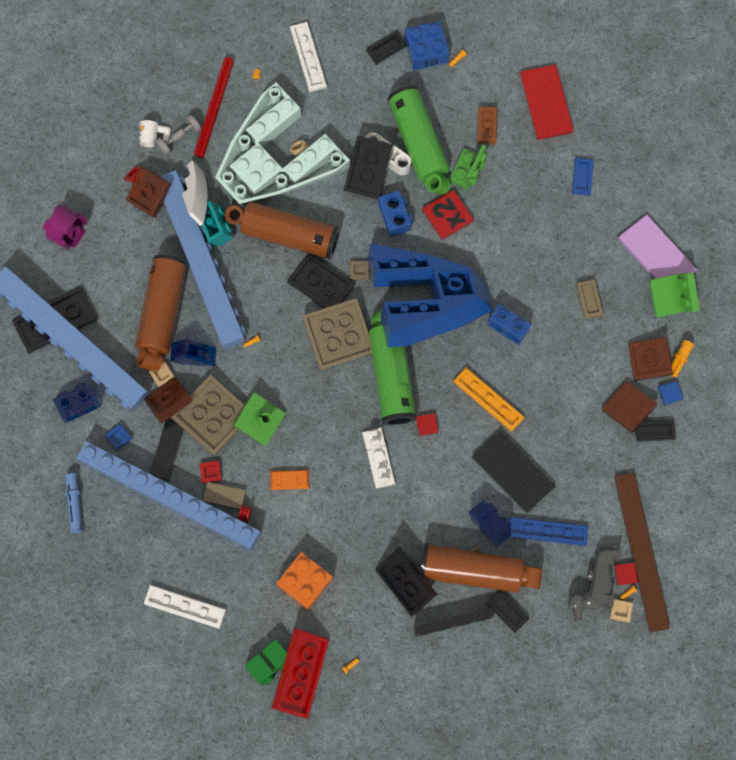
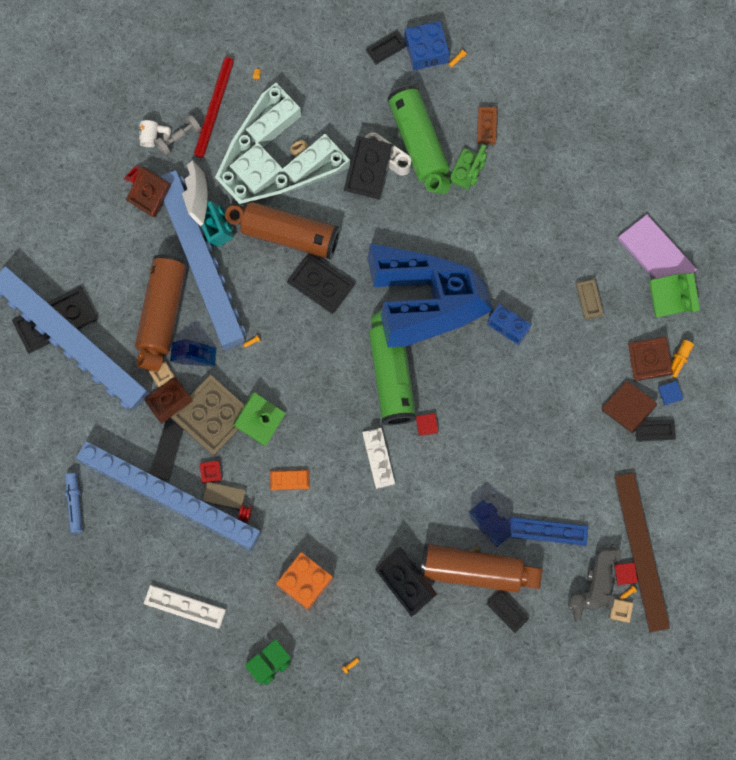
magenta brick [43,205,87,250] -> none
clear blue brick [53,383,101,424] -> none
blue tile [105,423,133,451] -> none
red tile [272,628,329,719] -> none
white tile [290,22,327,92] -> none
dark tan plate [302,298,372,371] -> none
dark tan tile [350,261,369,280] -> none
blue brick [378,191,413,237] -> none
black tile [414,608,494,637] -> none
red tile [422,190,474,240] -> none
light orange tile [453,367,525,432] -> none
black tile [472,430,555,514] -> none
red tile [520,64,574,140] -> none
blue tile [572,158,594,196] -> none

